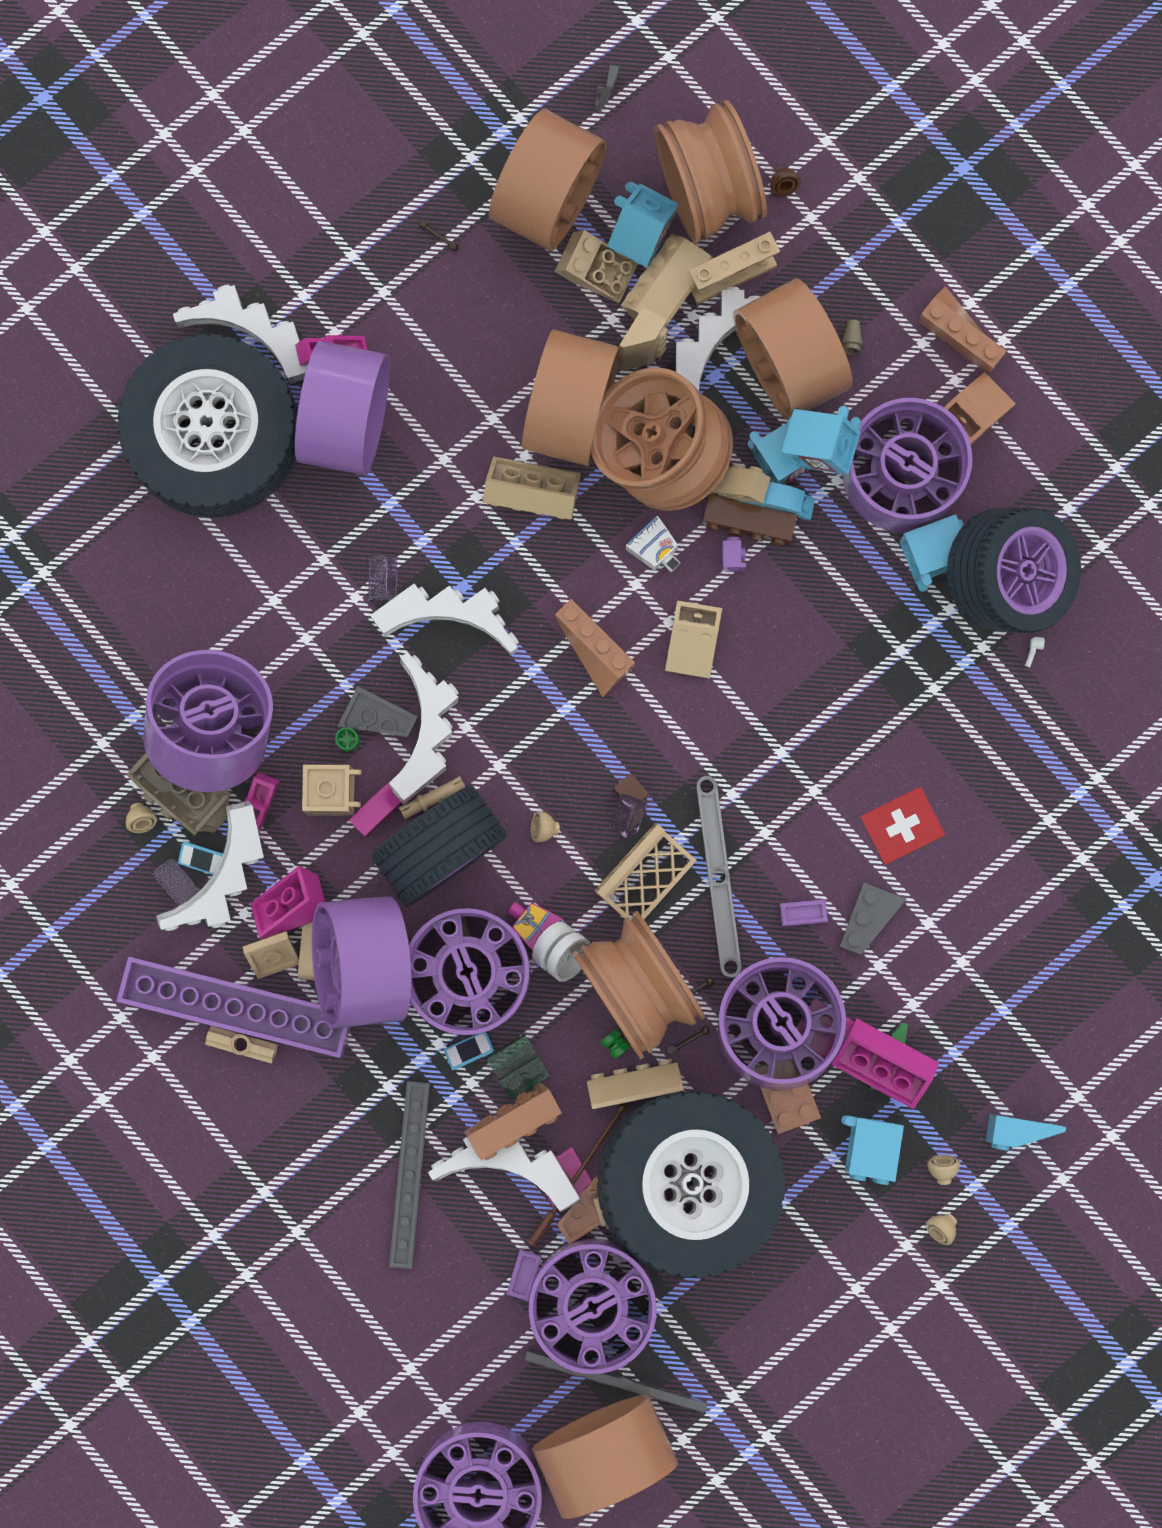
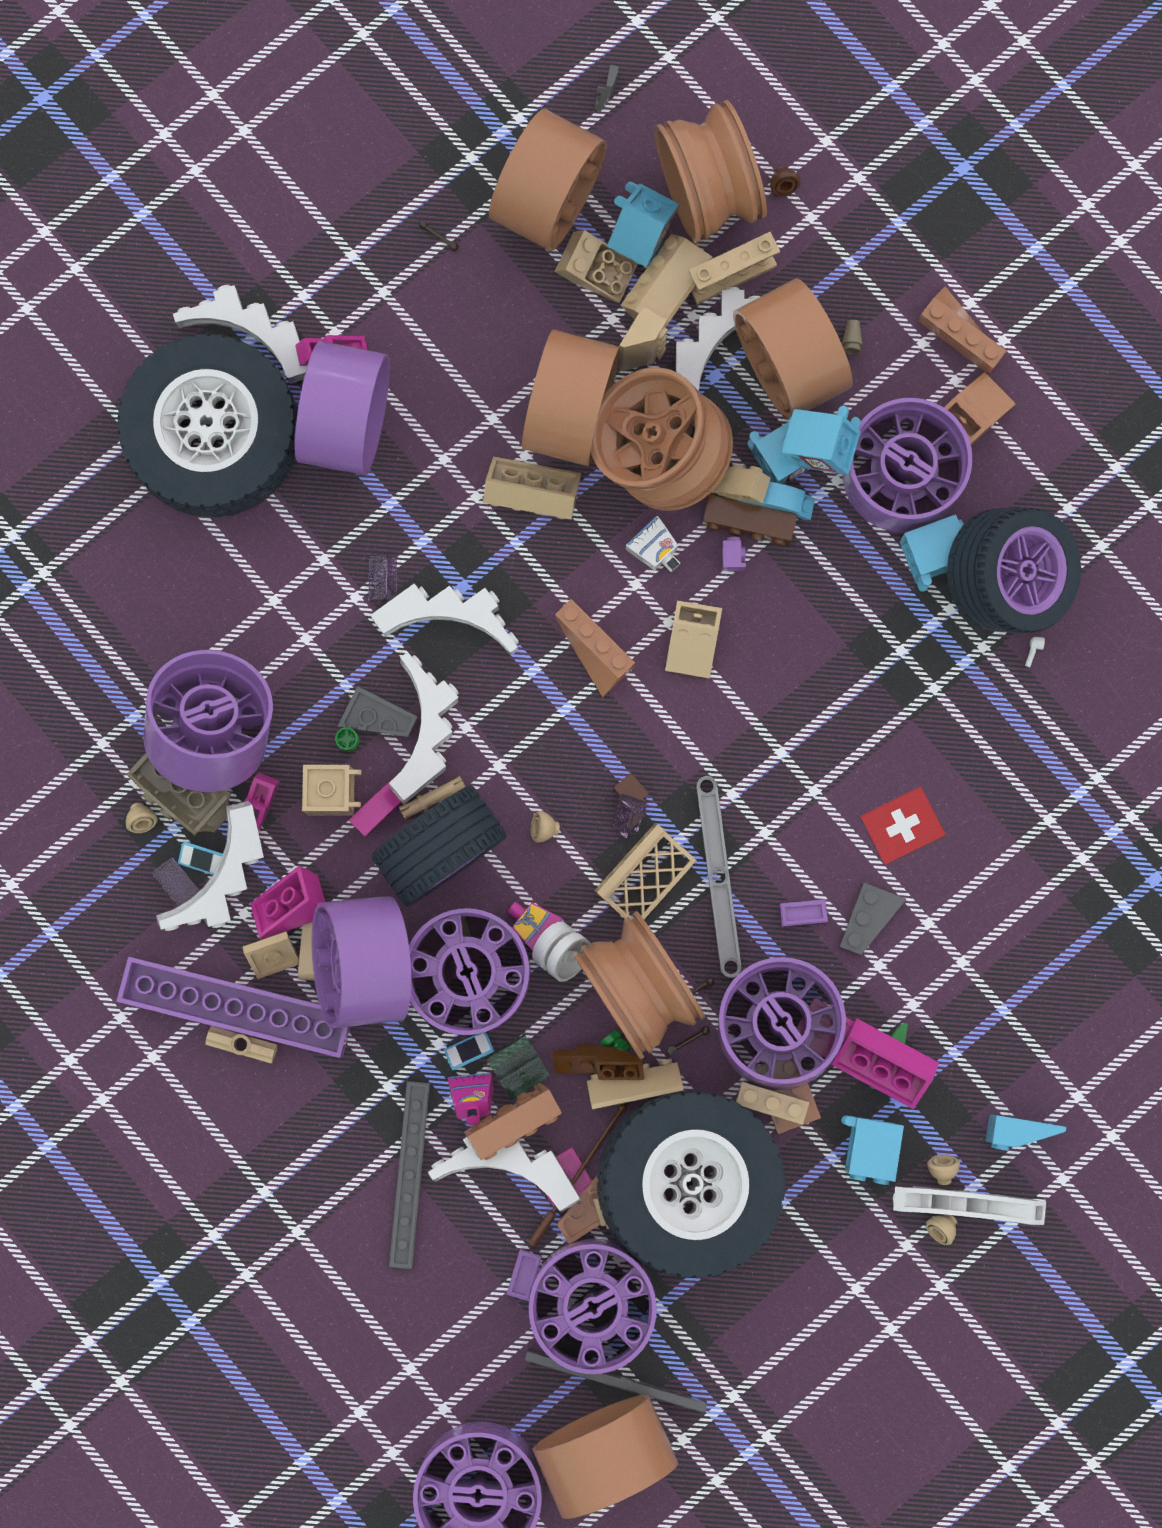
none -> dark pink torso [448,1072,494,1125]
none -> reddish brown slope [552,1044,645,1080]
none -> tan brick [736,1081,809,1125]
none -> white arch [893,1186,1046,1225]

